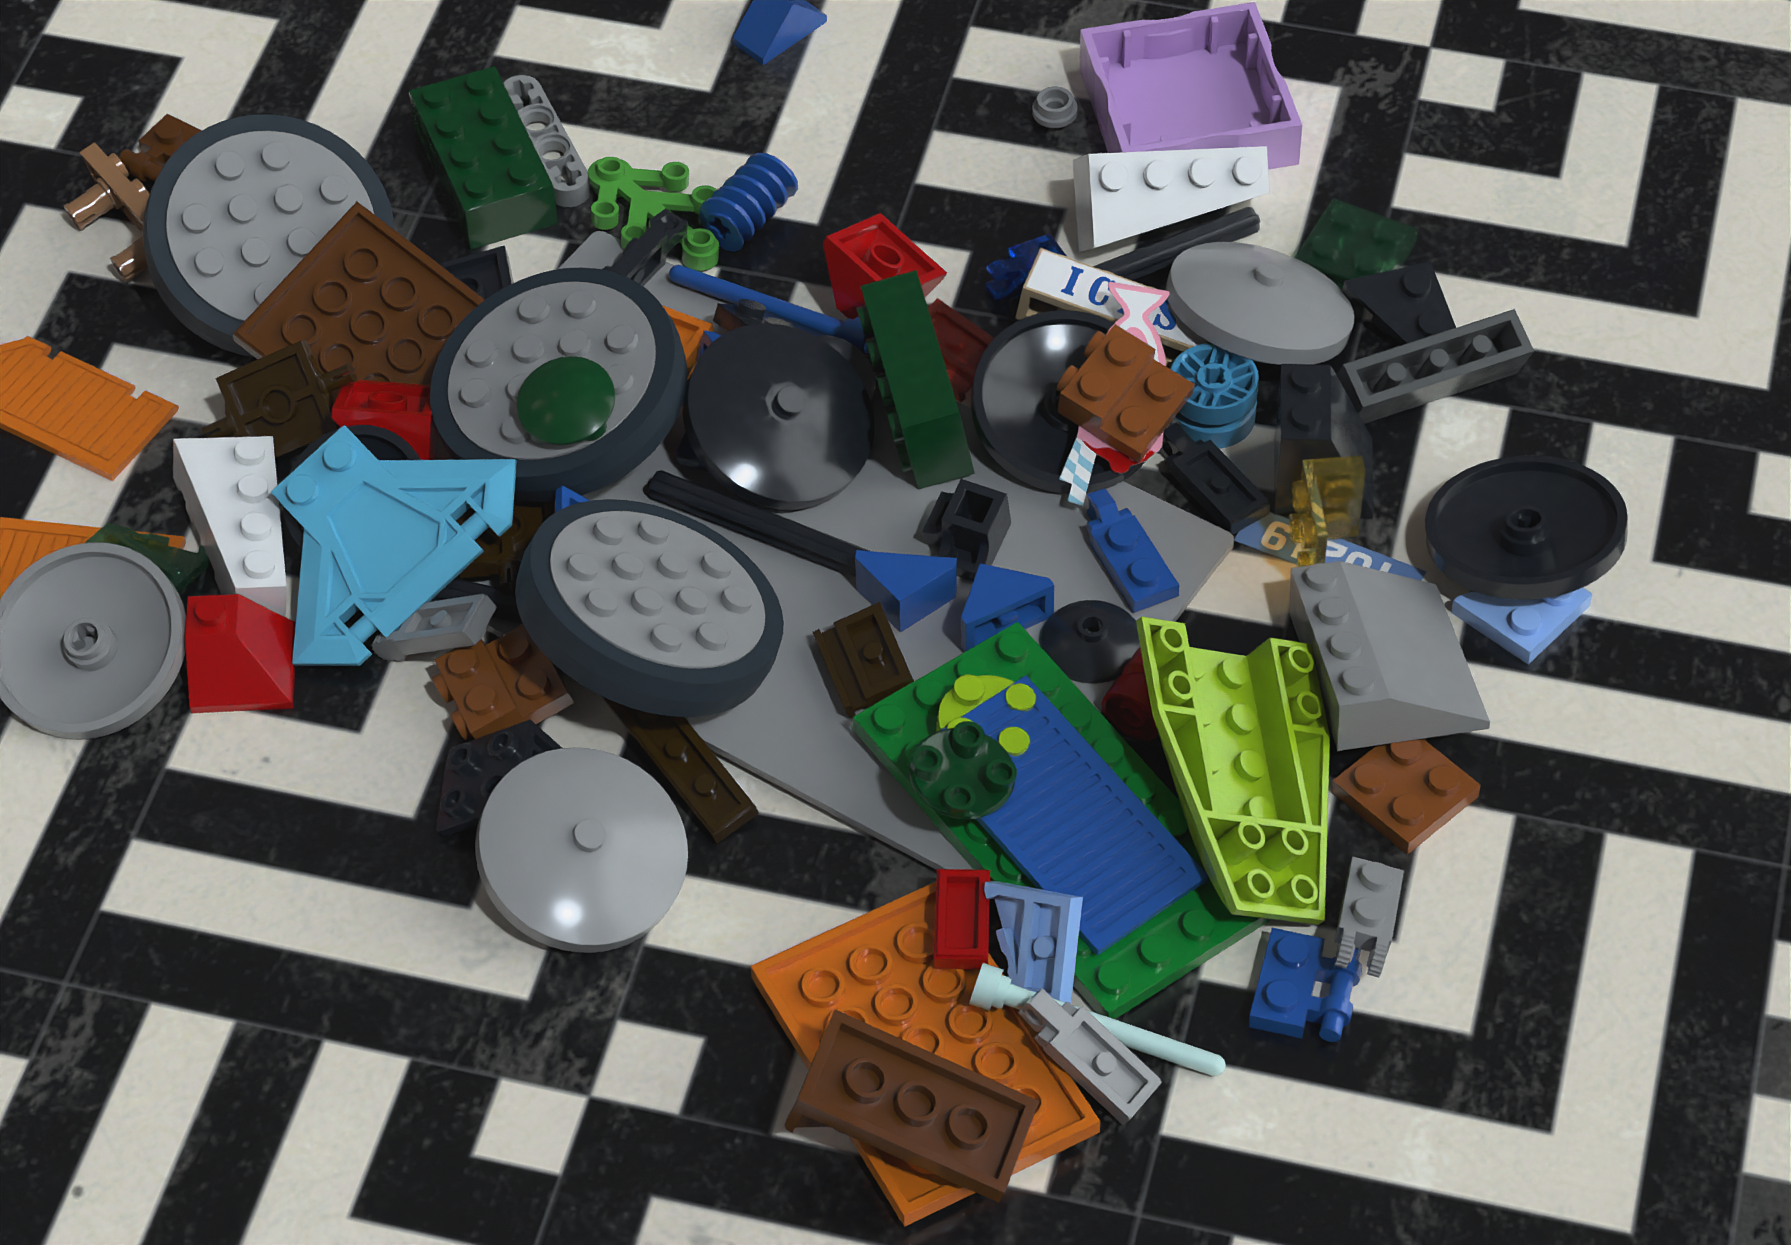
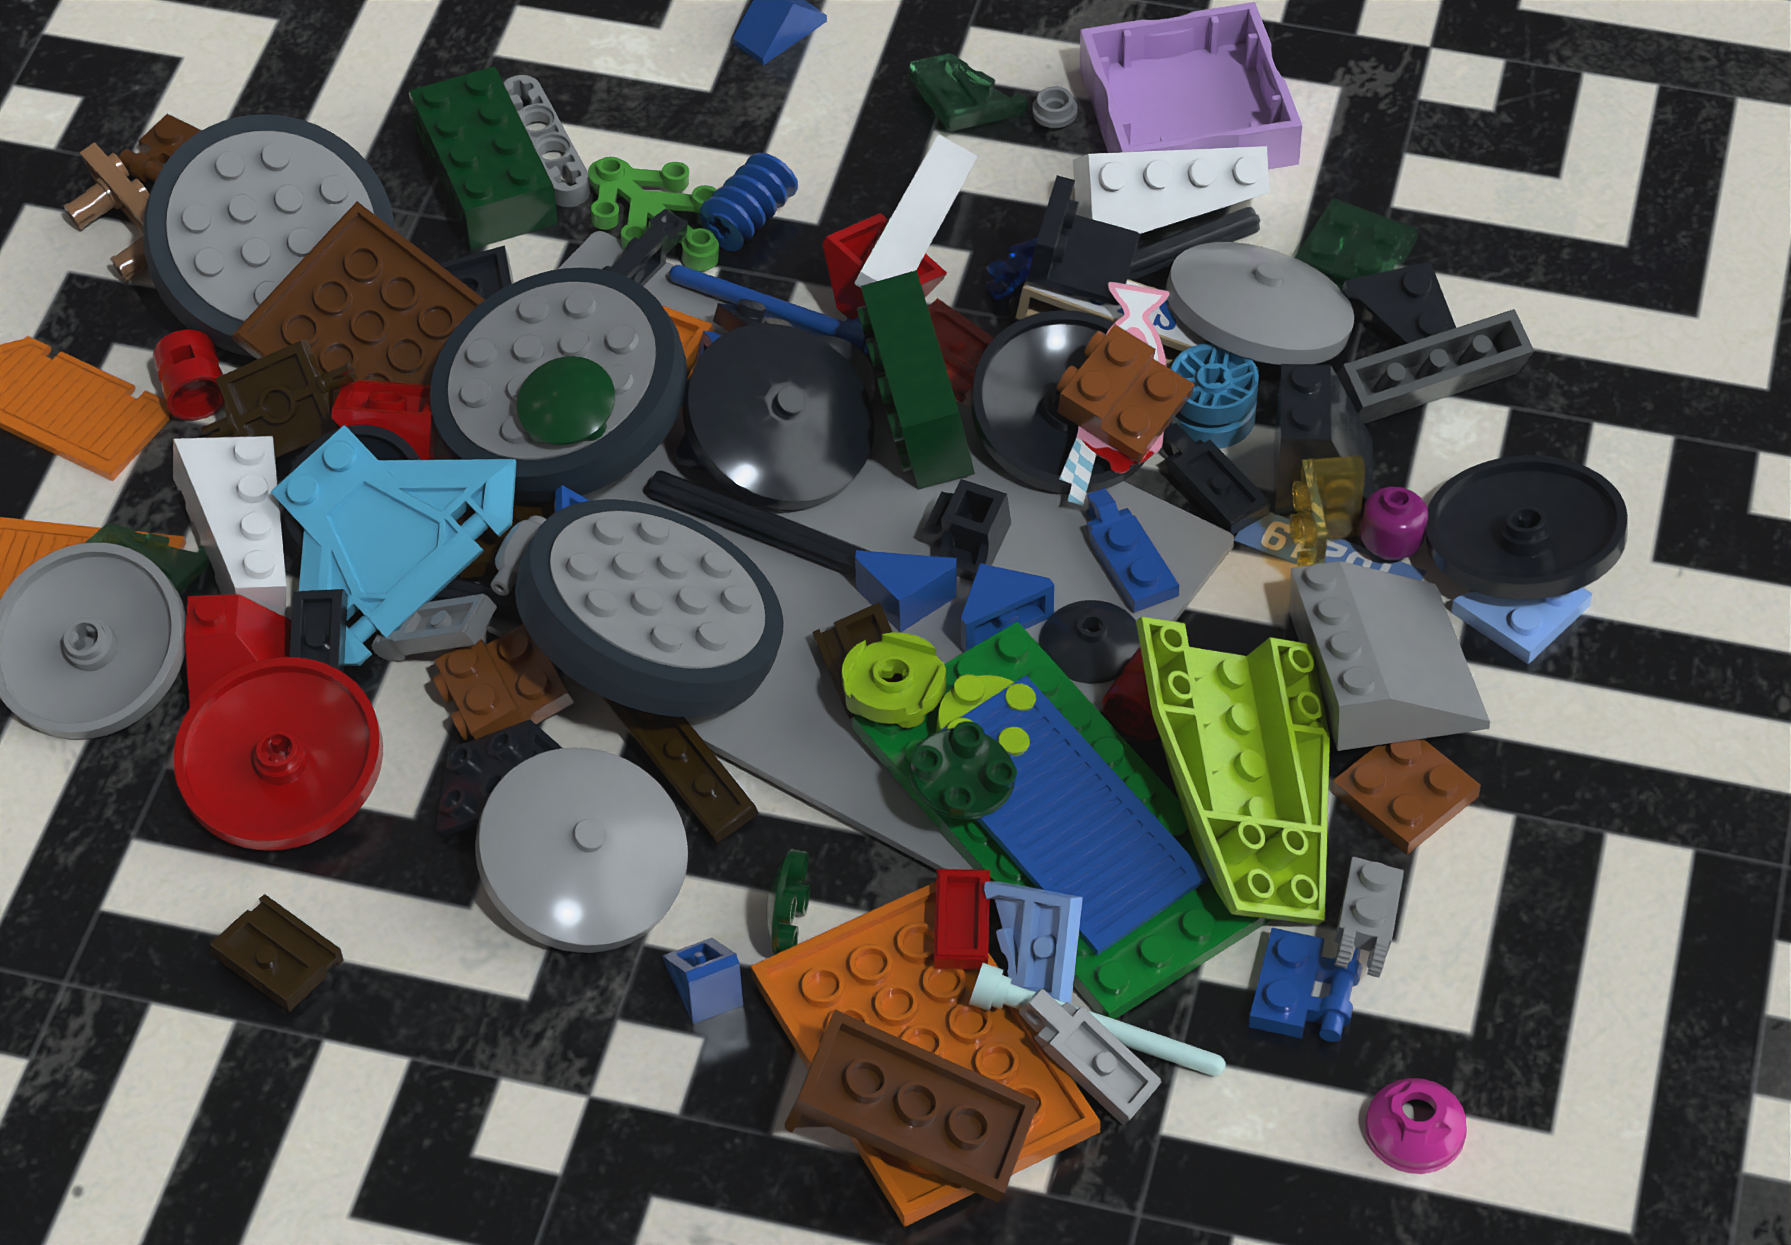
none -> red wheel [153,329,225,421]
none -> red dish [173,657,383,851]
none -> dark brown plate [210,894,344,1012]
none -> black hinge [290,589,348,673]
none -> light grey plant [491,515,546,596]
none -> blue slope [663,938,743,1024]
none -> dark green dish [766,849,810,955]
none -> lime plate [842,632,946,728]
none -> white tile [854,134,978,288]
none -> clear green wing [908,53,1028,132]
none -> black bracket [1027,175,1140,306]
none -> magenta head [1361,486,1428,561]
none -> dark pink piece [1365,1078,1467,1174]

